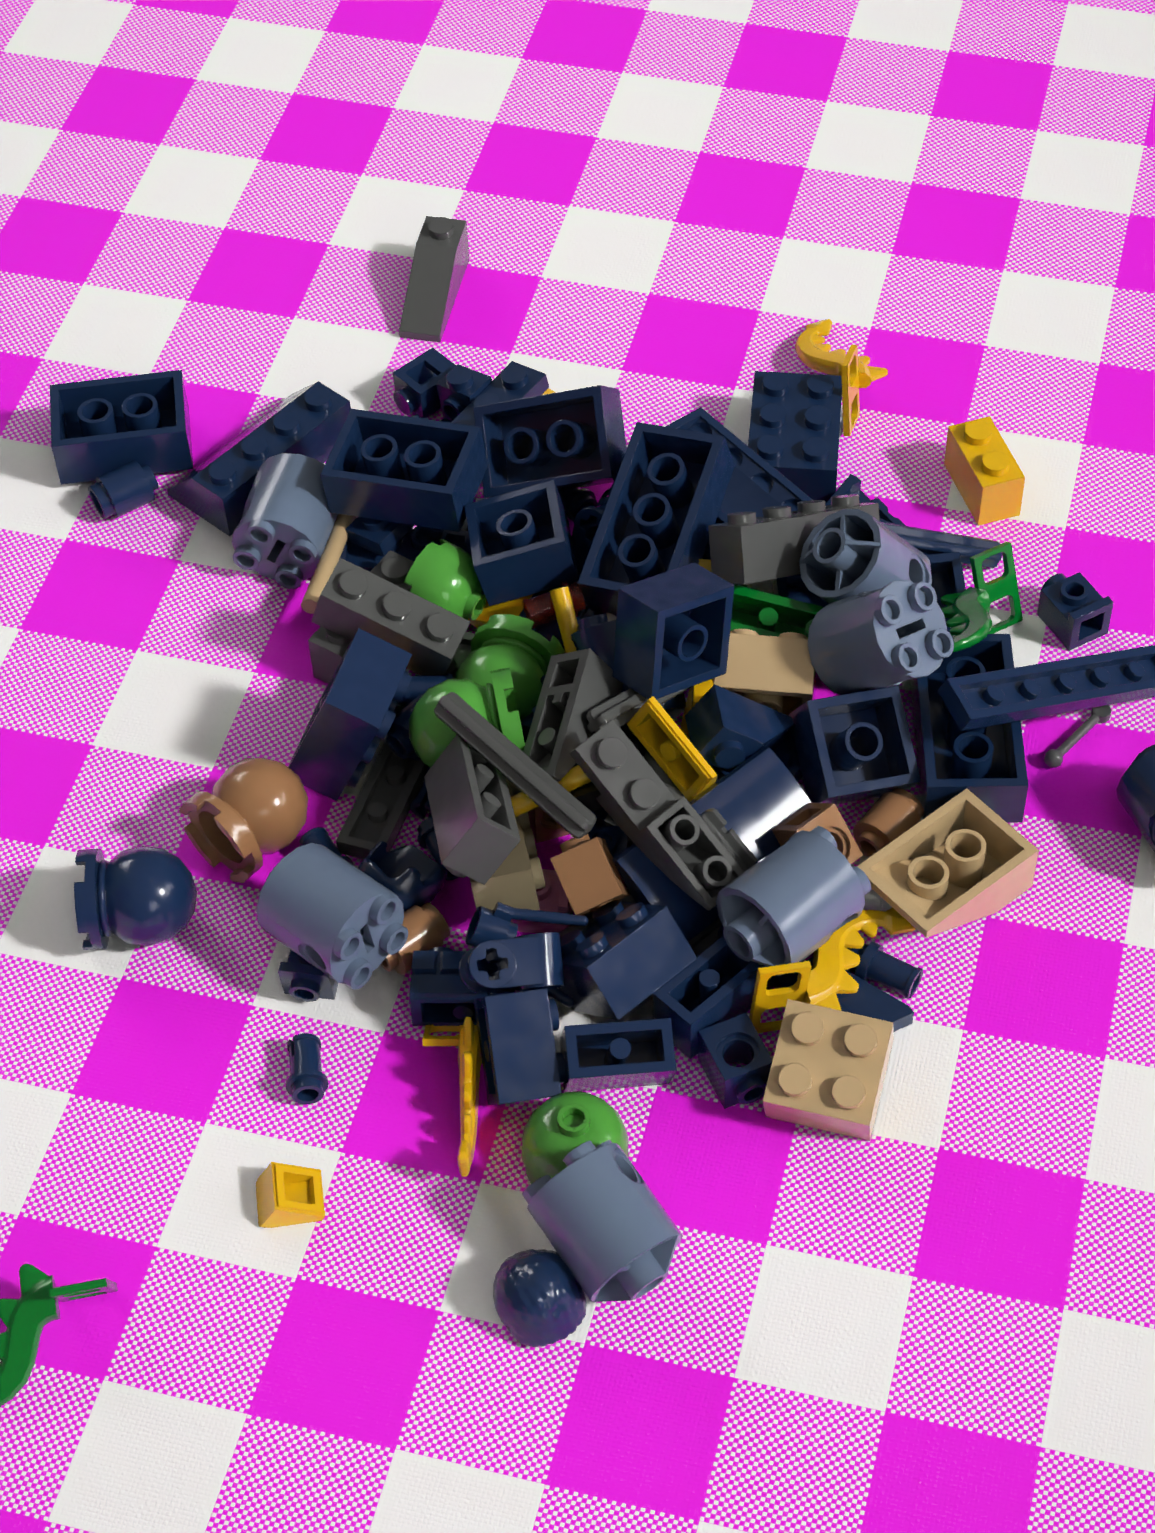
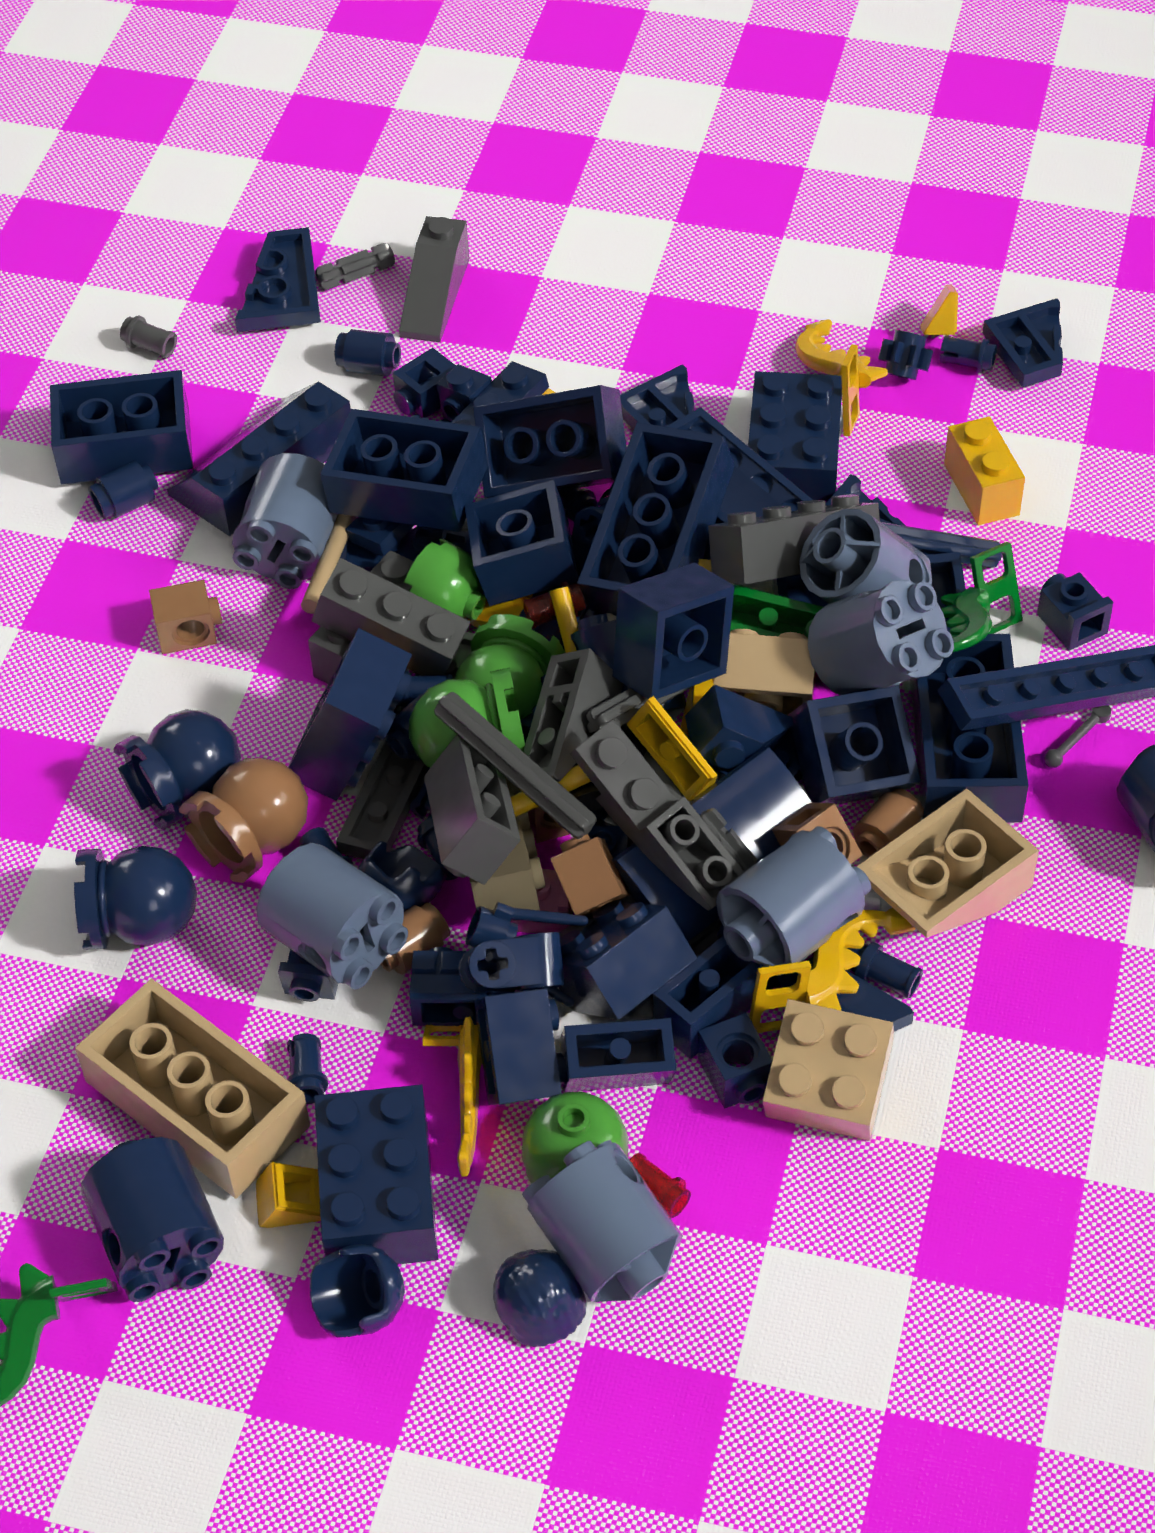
none -> tan brick [75,978,311,1199]
none -> dark blue cylinder [81,1137,224,1302]
none -> dark blue tile [113,709,241,830]
none -> dark grey pin [120,315,177,358]
none -> medium nougat brick [149,580,223,654]
none -> dark blue wing [235,227,321,332]
none -> dark blue hair [310,1244,405,1337]
none -> dark blue brick [314,1084,439,1265]
none -> dark grey axle [315,243,395,290]
none -> dark blue brick [334,329,401,376]
none -> dark blue wing [620,364,695,430]
none -> clear red pin [629,1153,691,1218]
none -> dark blue gear [878,330,933,380]
none -> yellow slope [920,284,958,335]
none -> dark blue pin [940,335,997,373]
none -> dark blue wing [982,298,1063,388]

